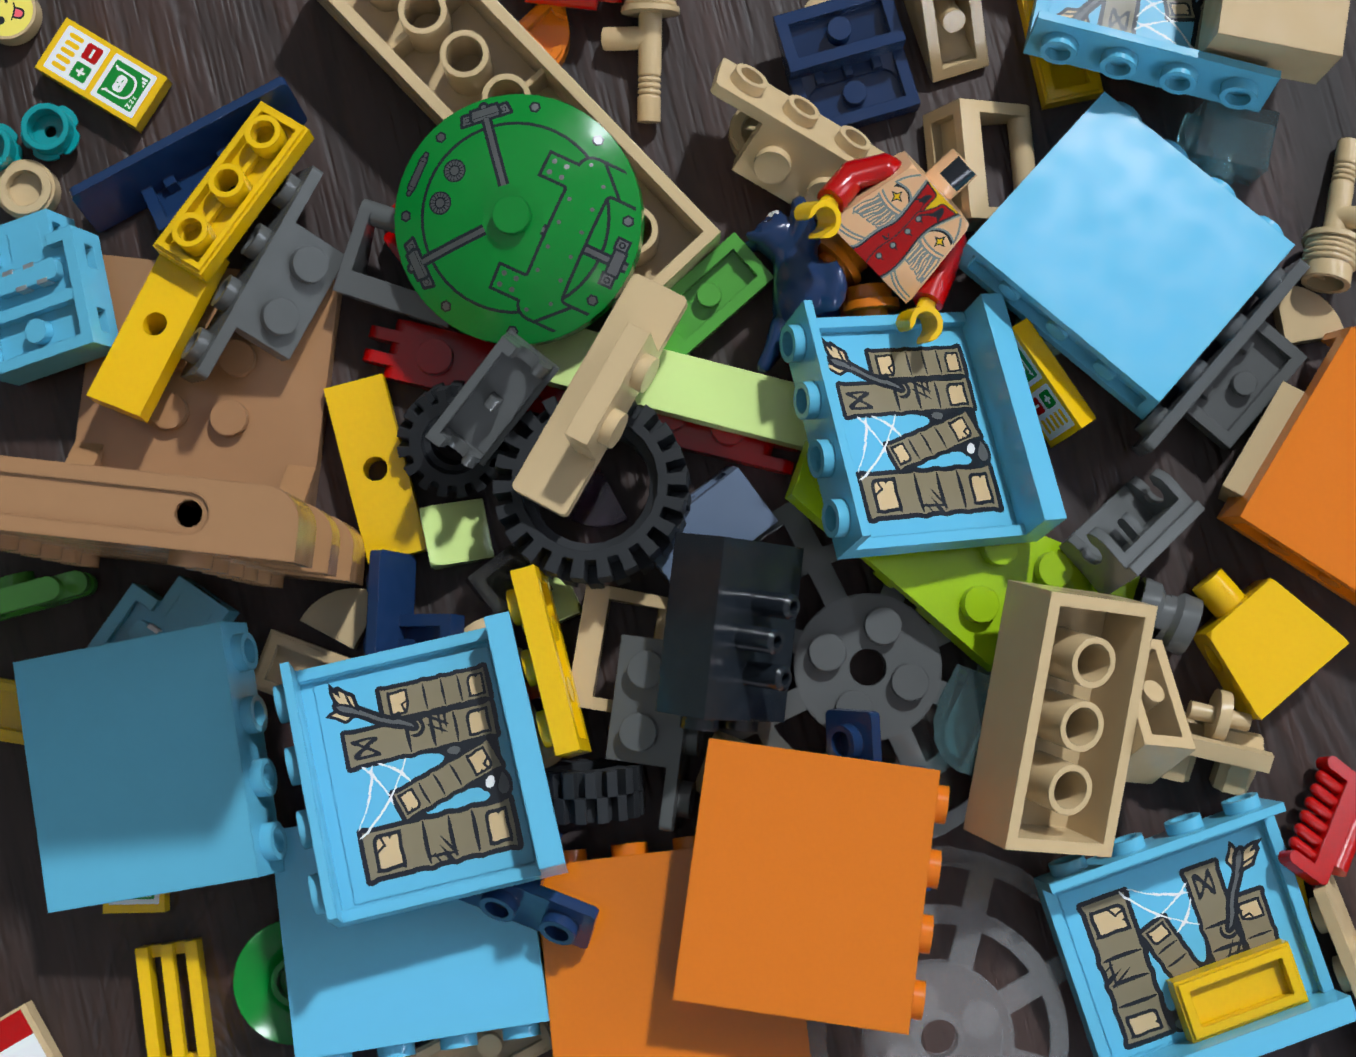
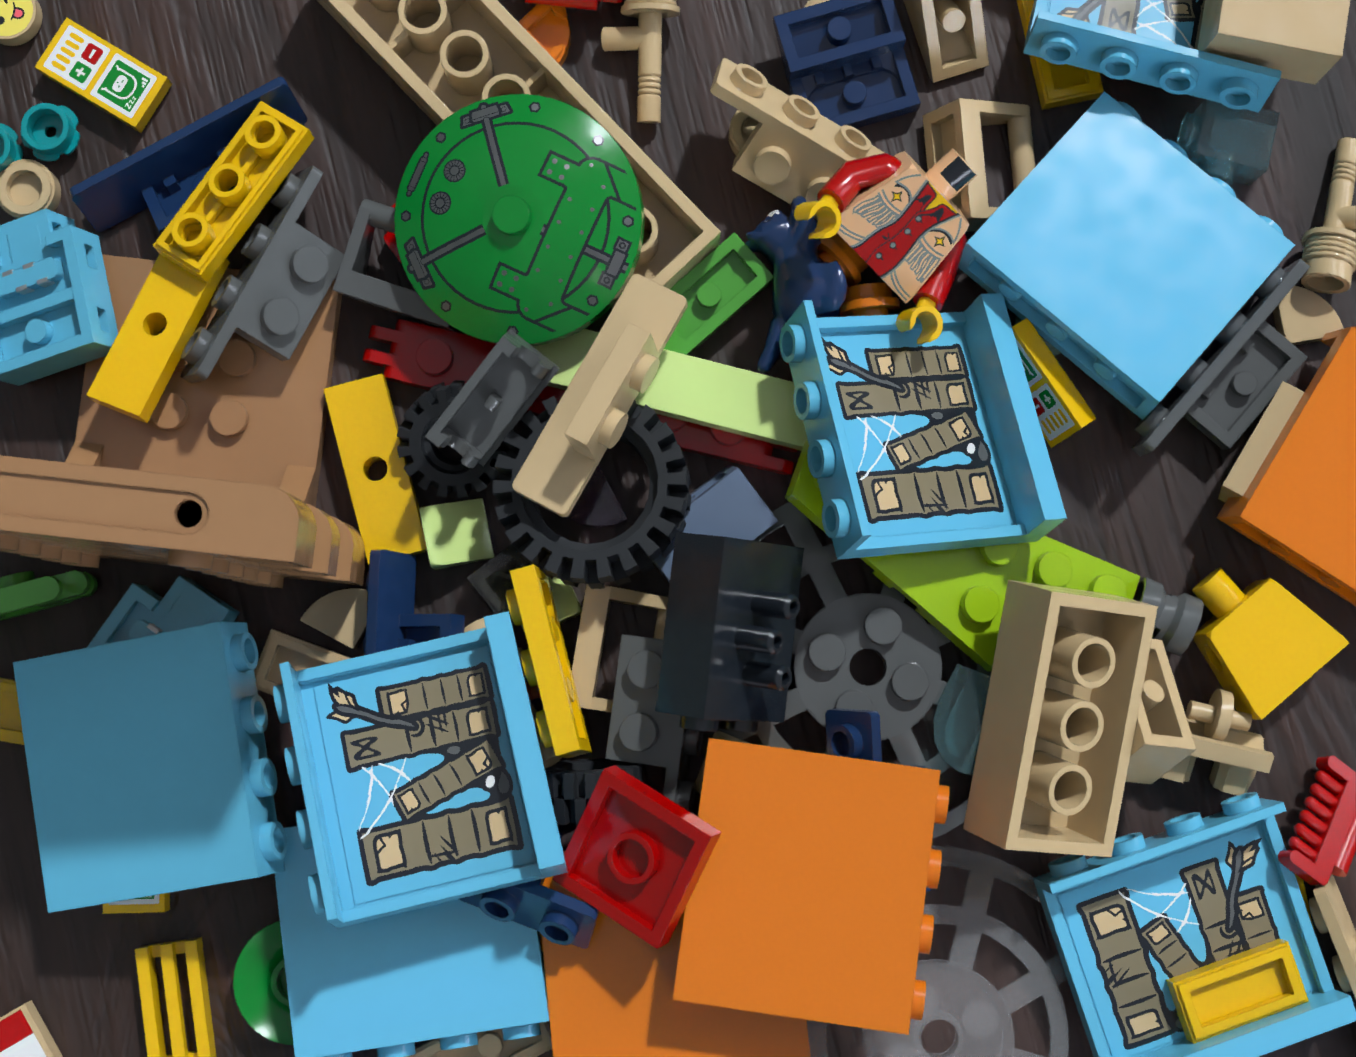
dark grey hinge [1059,469,1205,594] -> none
none -> red plate [552,765,722,949]

